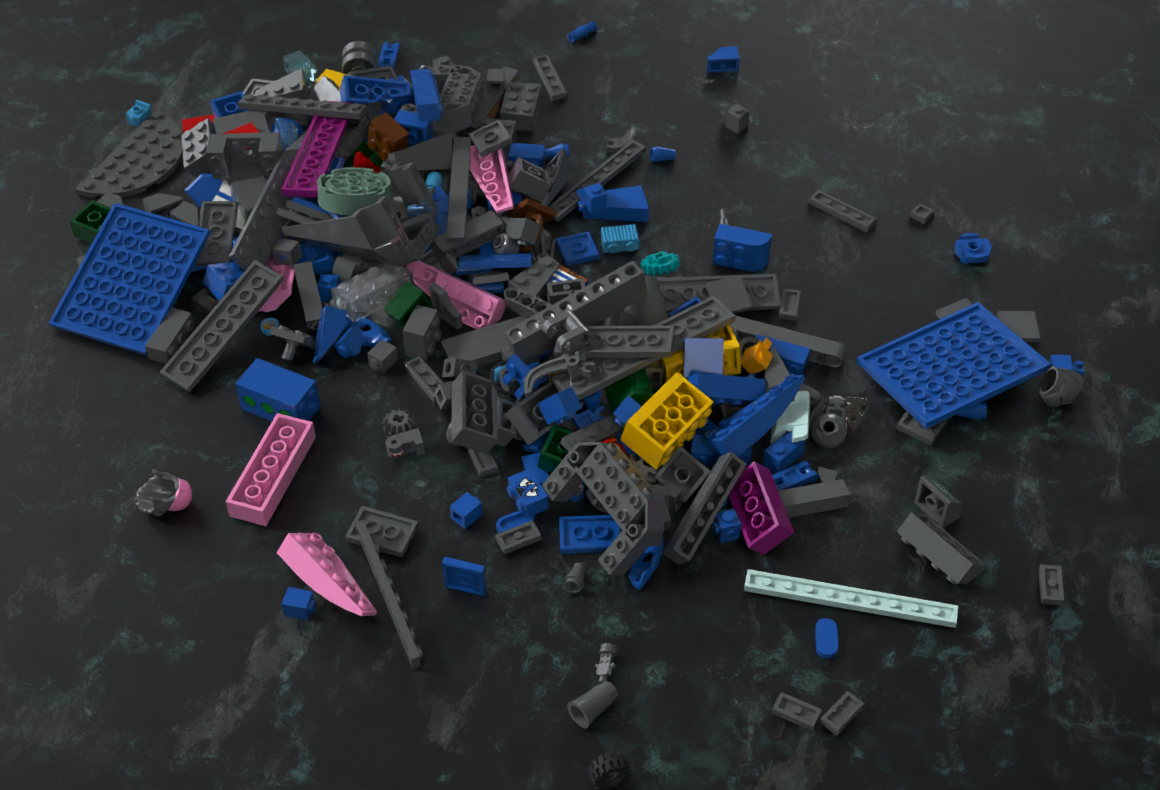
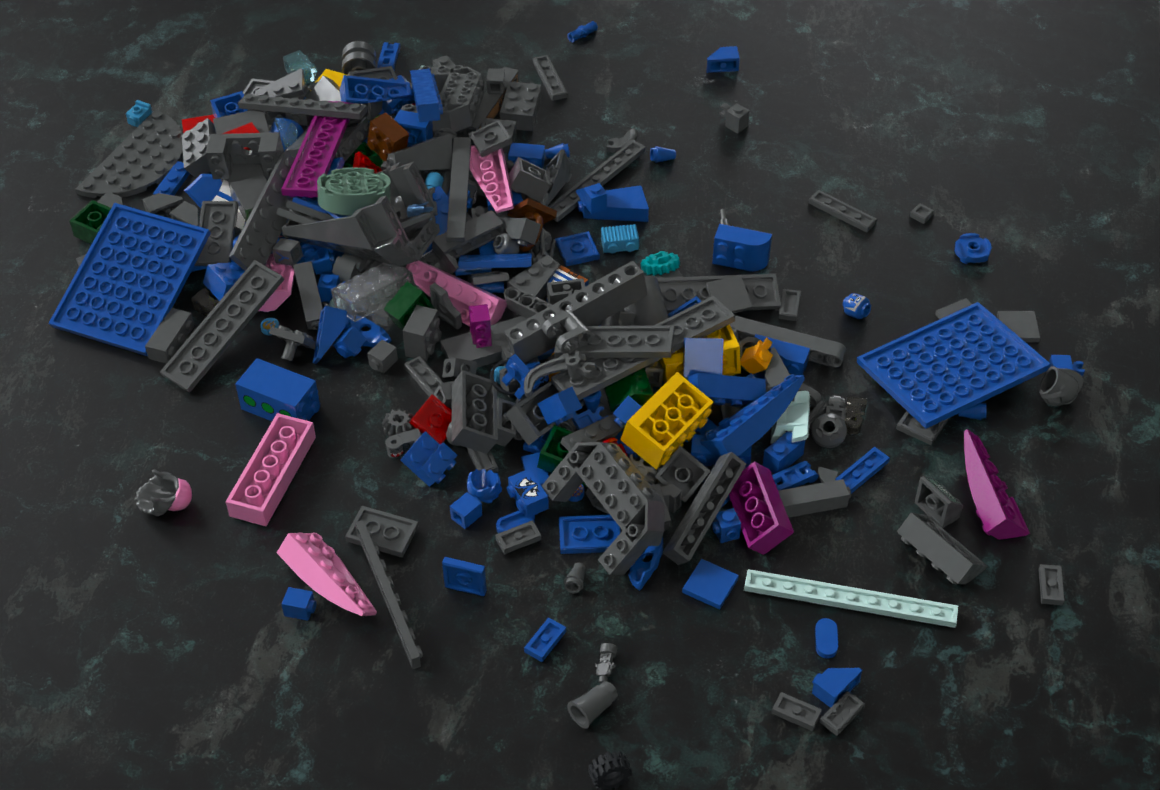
none -> blue plate [153,161,190,196]
none -> blue plate [400,431,457,487]
none -> red tile [409,394,452,444]
none -> blue hair [467,469,502,503]
none -> magenta window [469,304,492,348]
none -> blue plate [524,617,566,662]
none -> blue tile [682,559,739,610]
none -> blue slope [812,668,862,708]
none -> blue plate [835,447,890,494]
none -> blue head [843,293,871,319]
none -> magenta wedge [964,429,1030,540]

